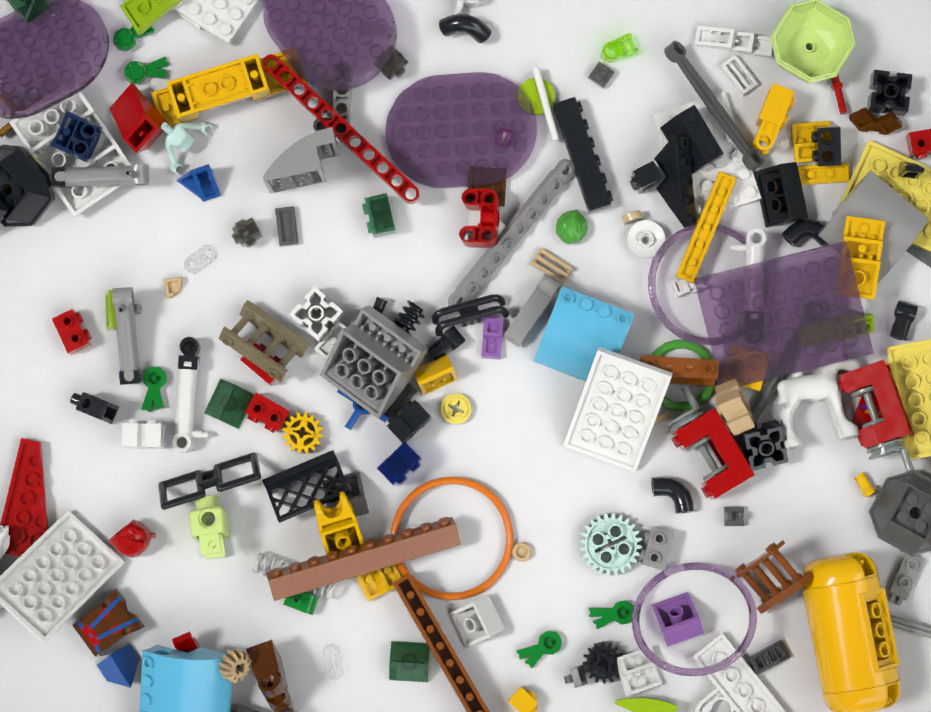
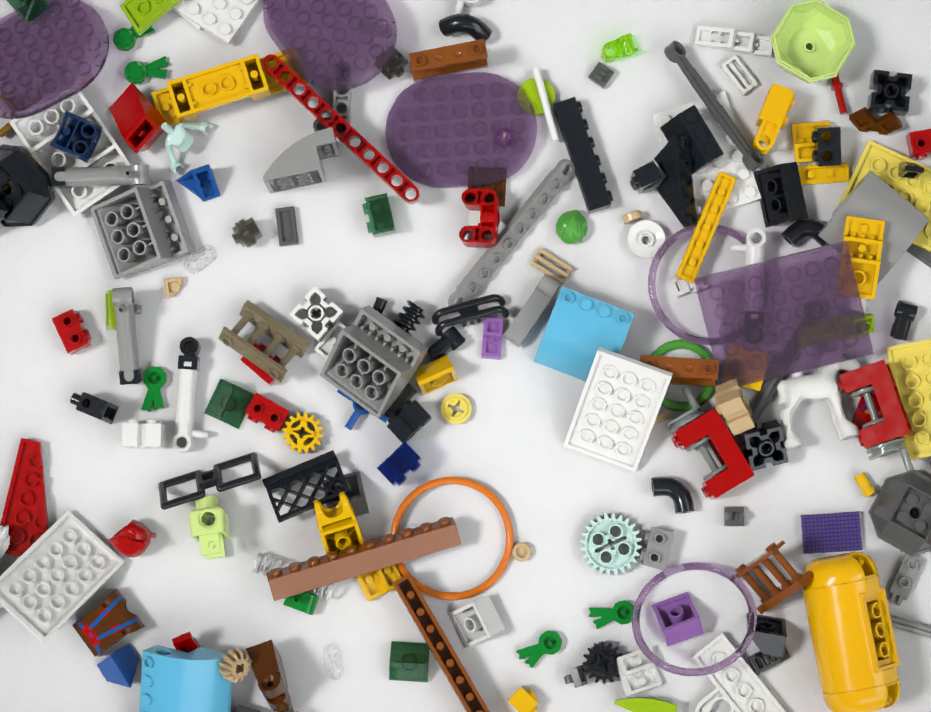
none -> light grey slope [90,180,196,279]
none -> dark orange fence [409,39,488,82]
none -> black slope [746,613,787,658]
none -> dark purple tile [800,512,862,554]

